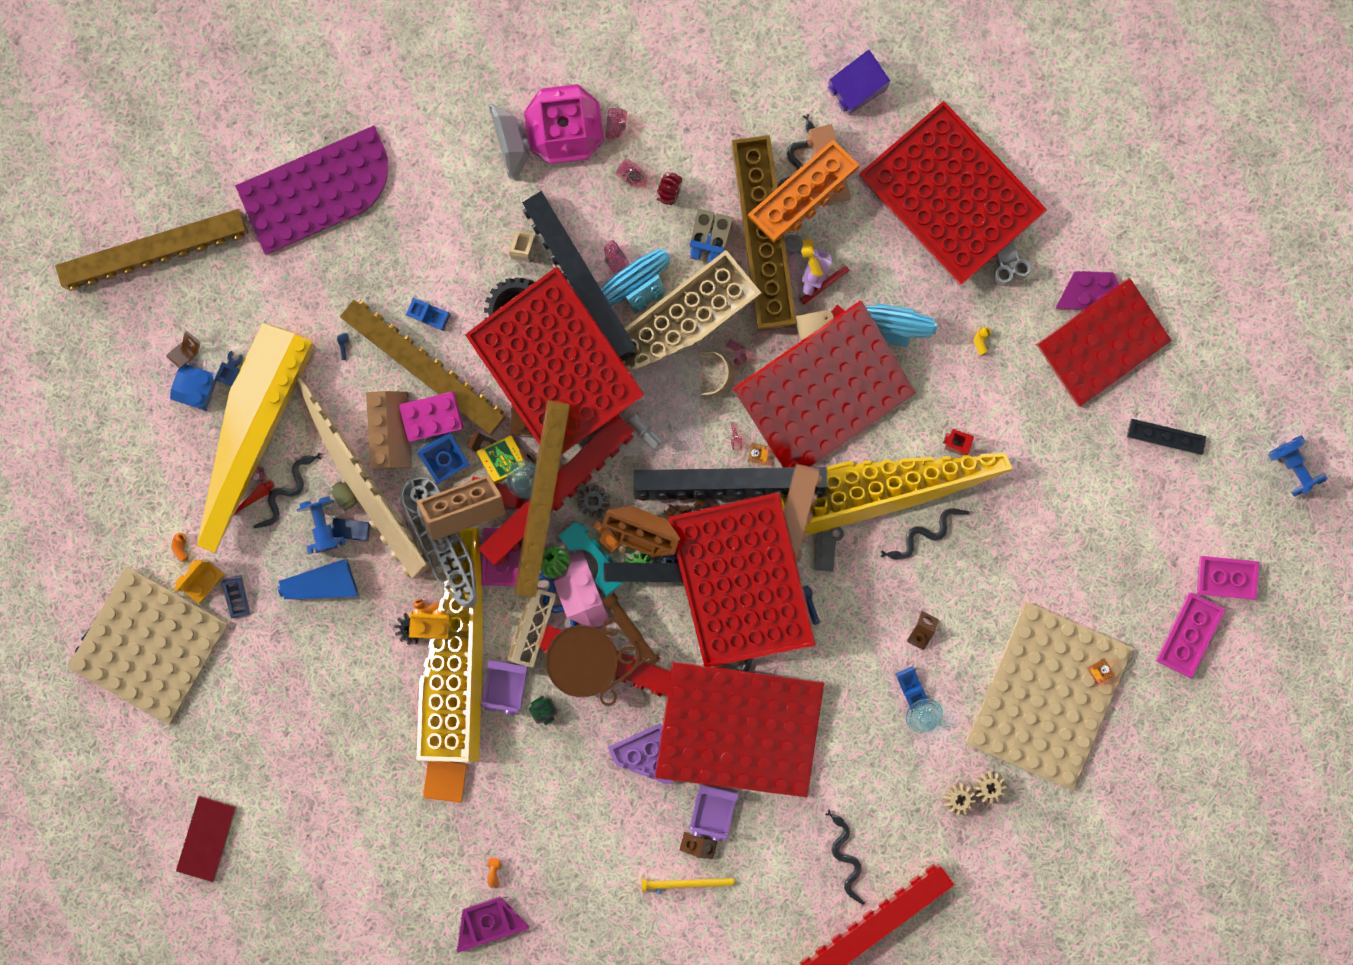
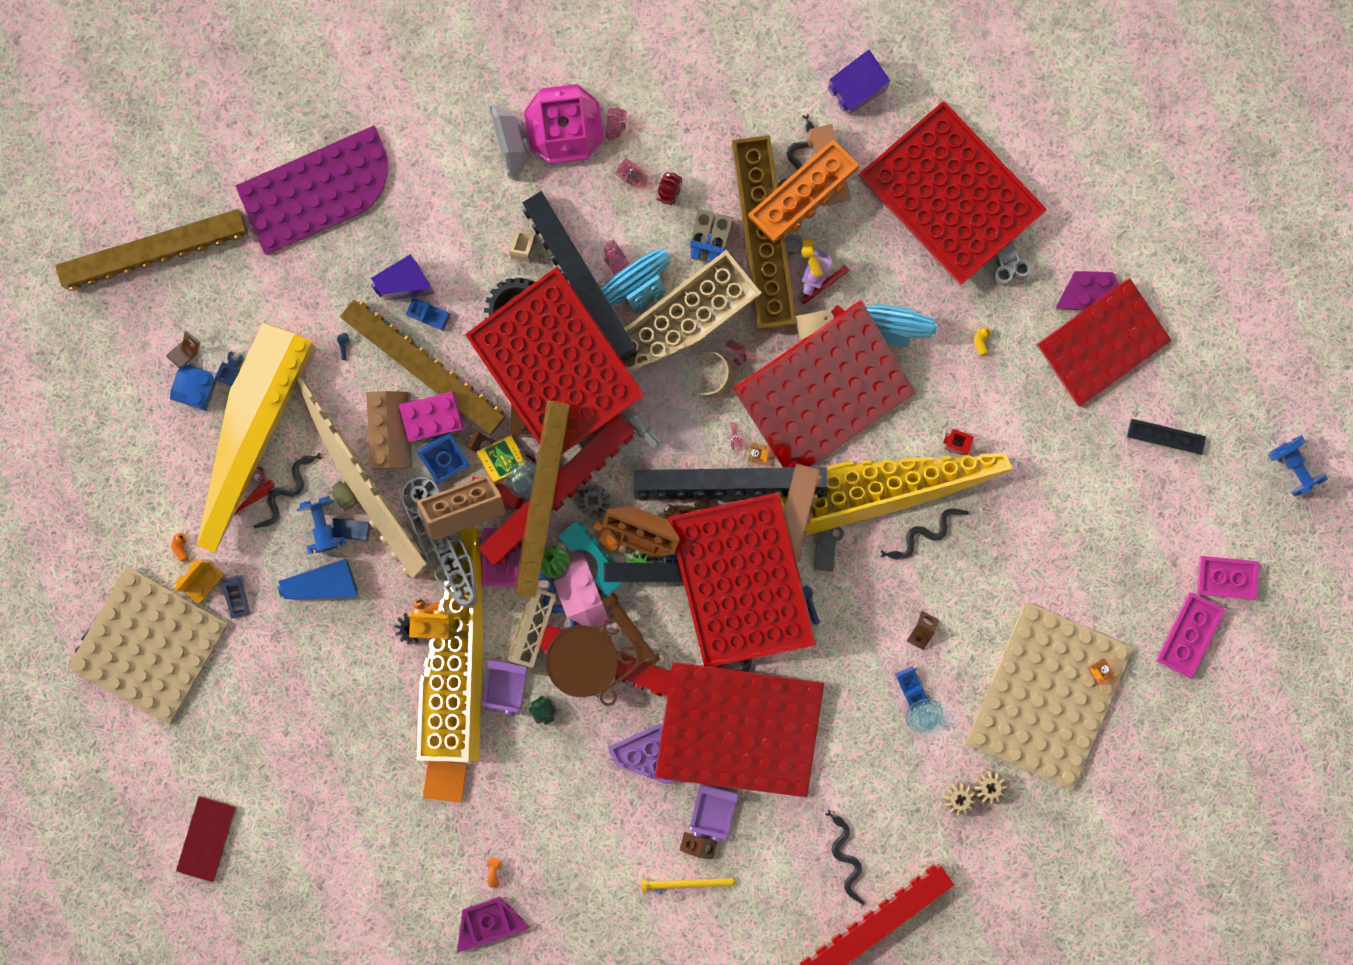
none -> dark purple slope [371,254,435,300]

